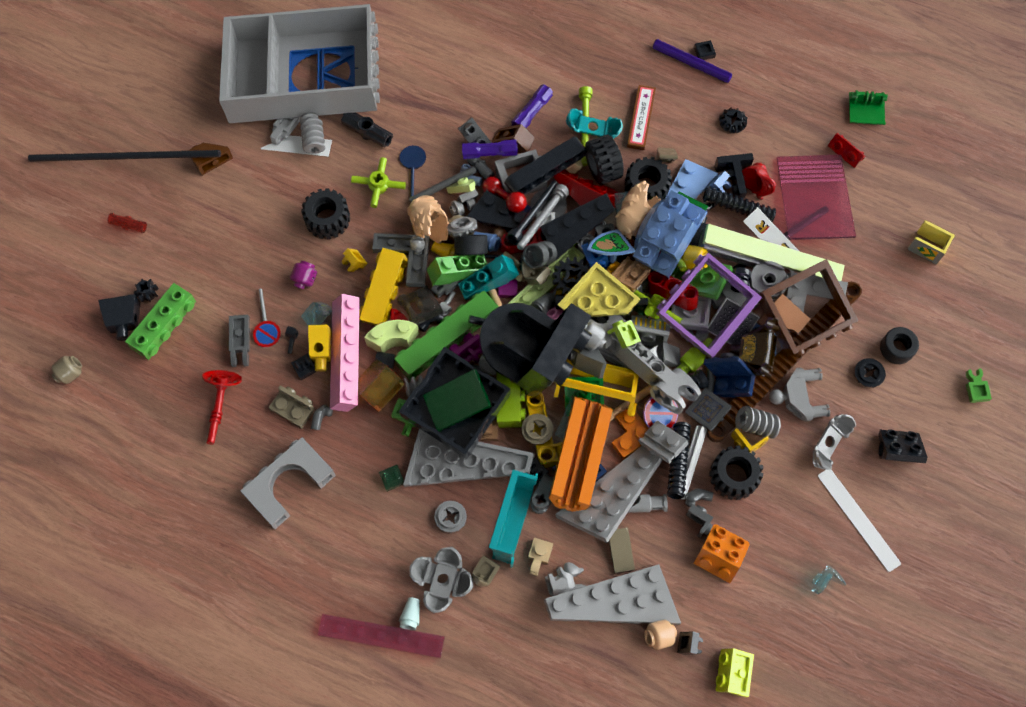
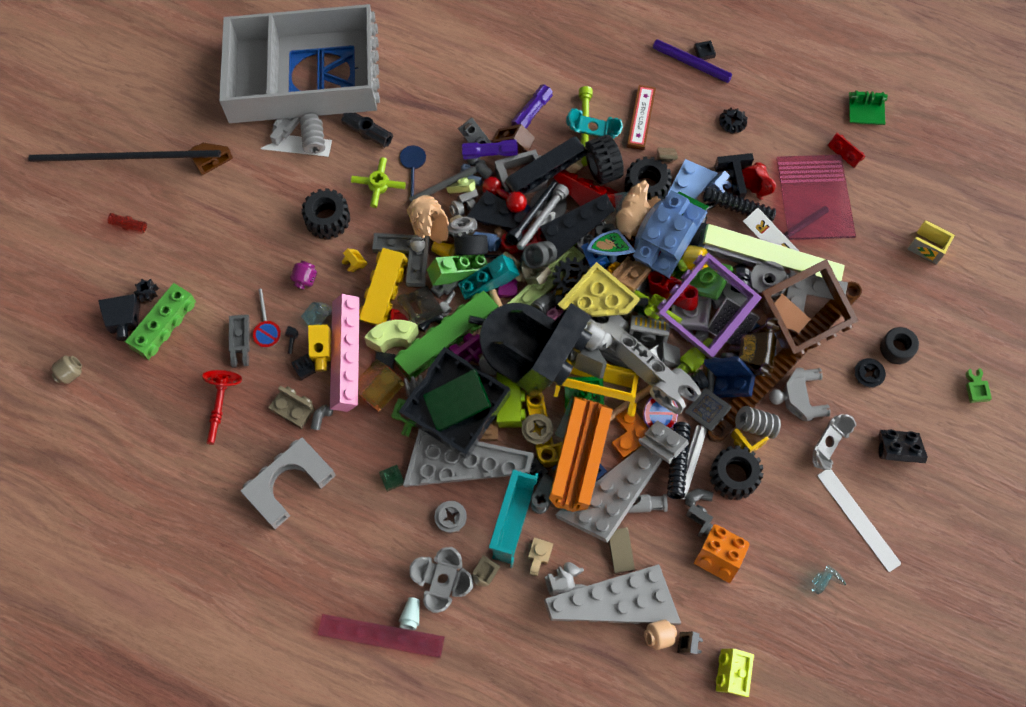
lime bracket [607,320,641,349] -> none

